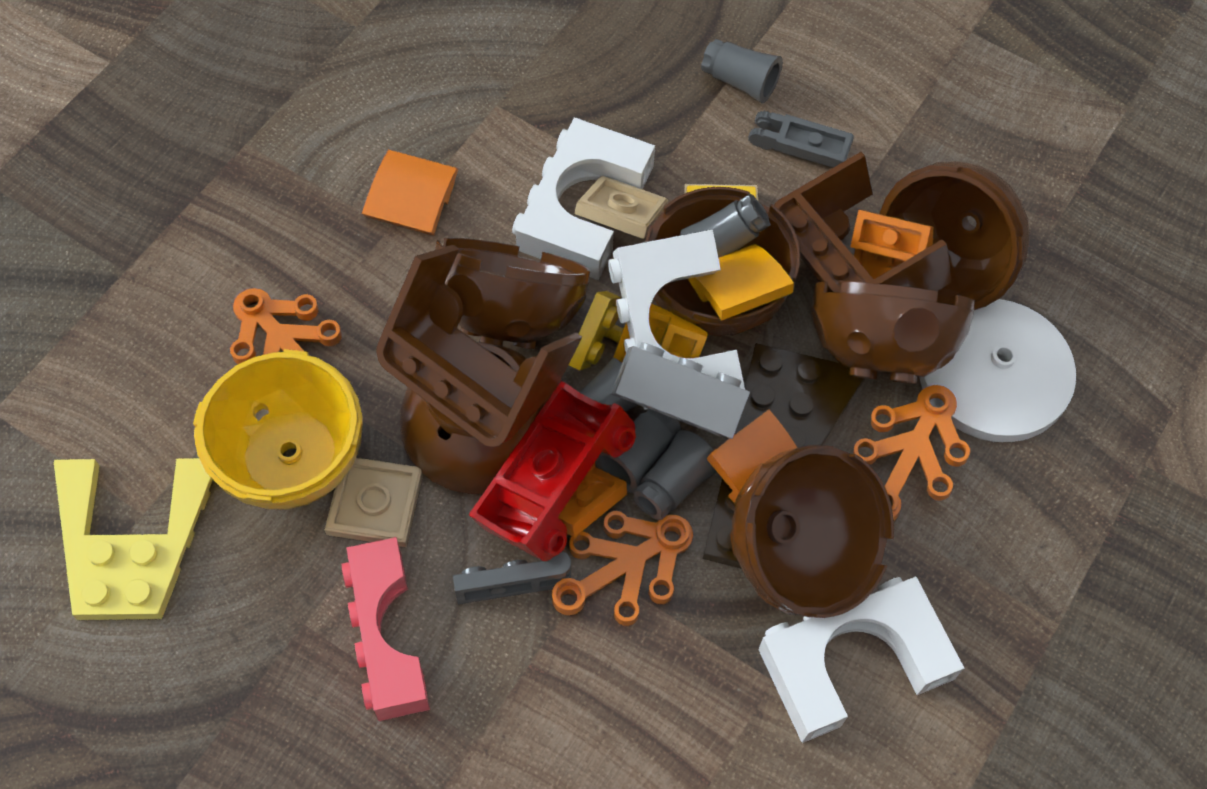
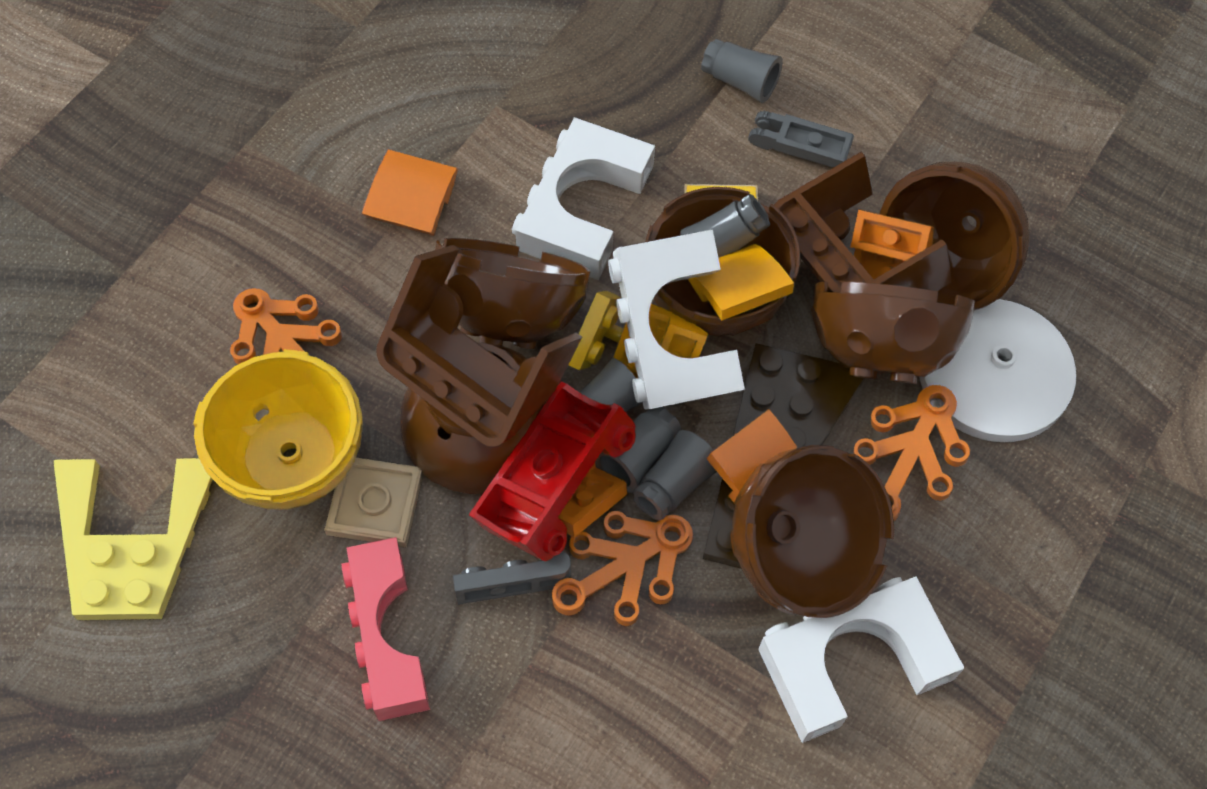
tan tile [574,175,668,239] -> none
light grey brick [611,342,750,439] -> none

